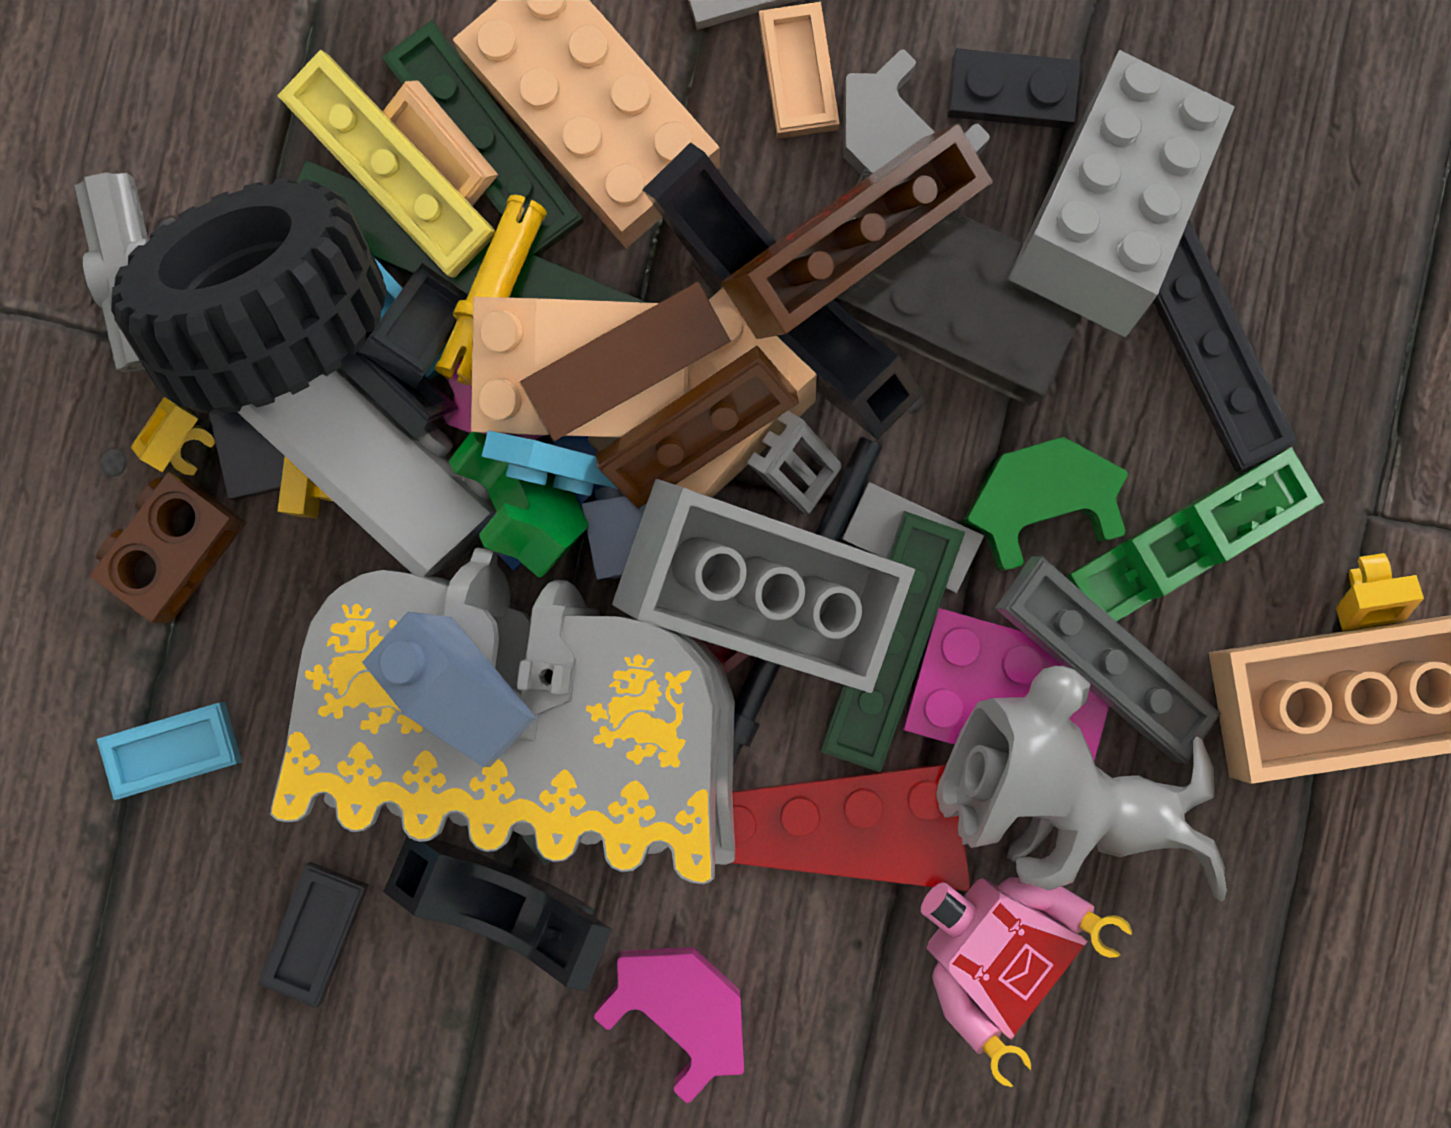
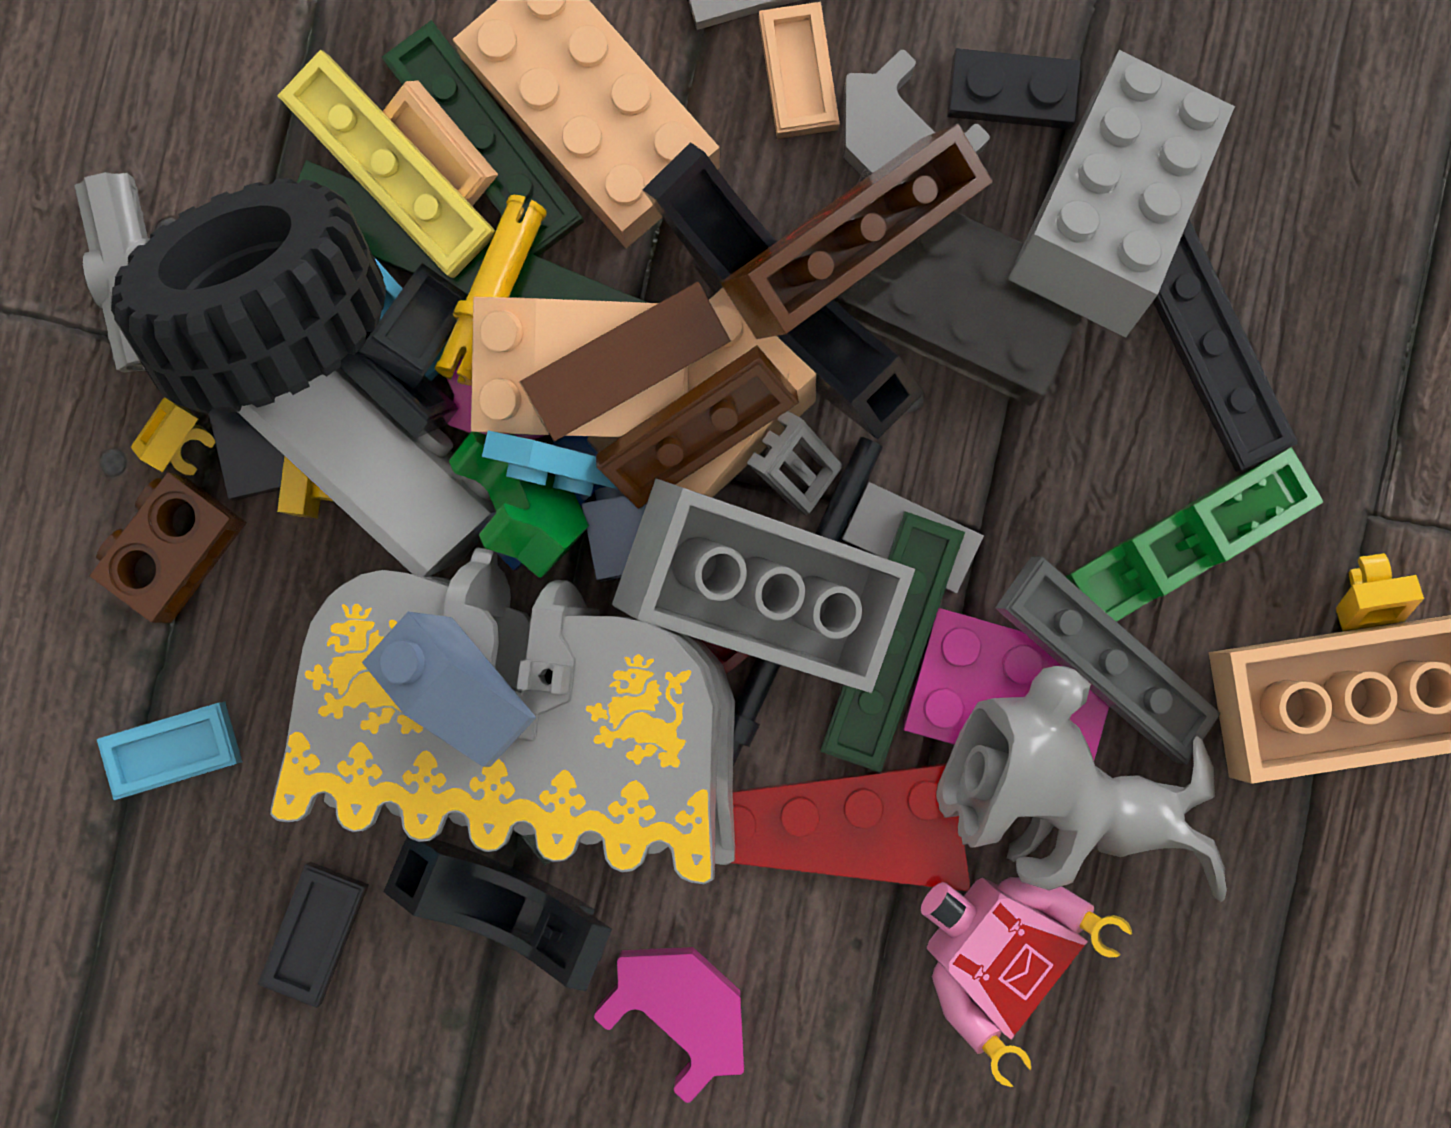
green piece [963,437,1128,571] -> none

